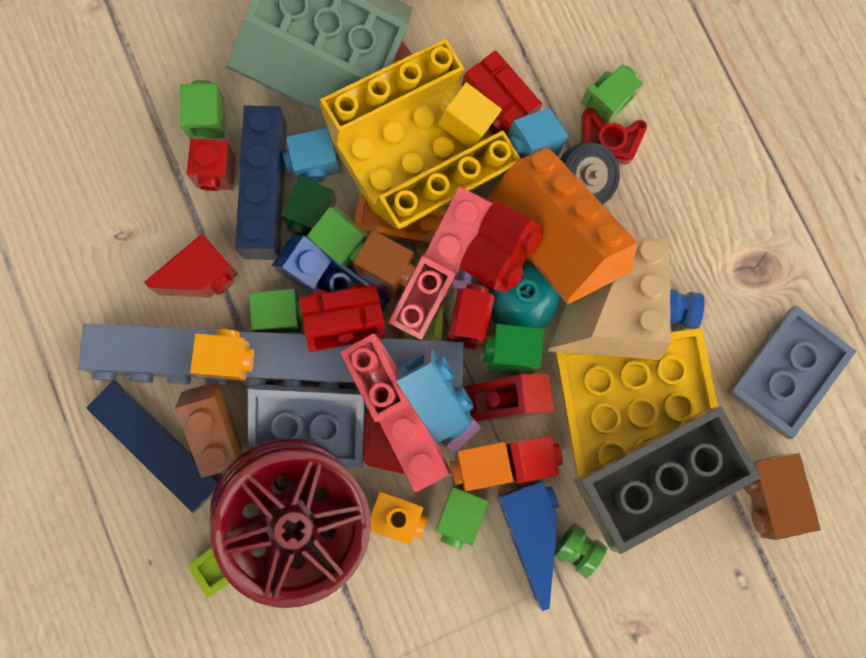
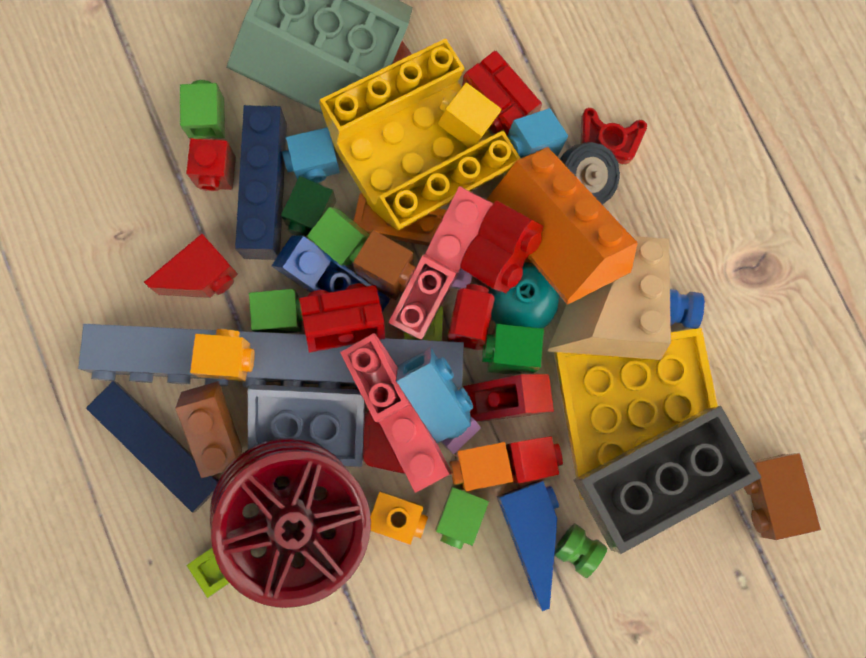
bright green brick [581,64,643,124] -> none
sand blue plate [727,306,857,439] -> none

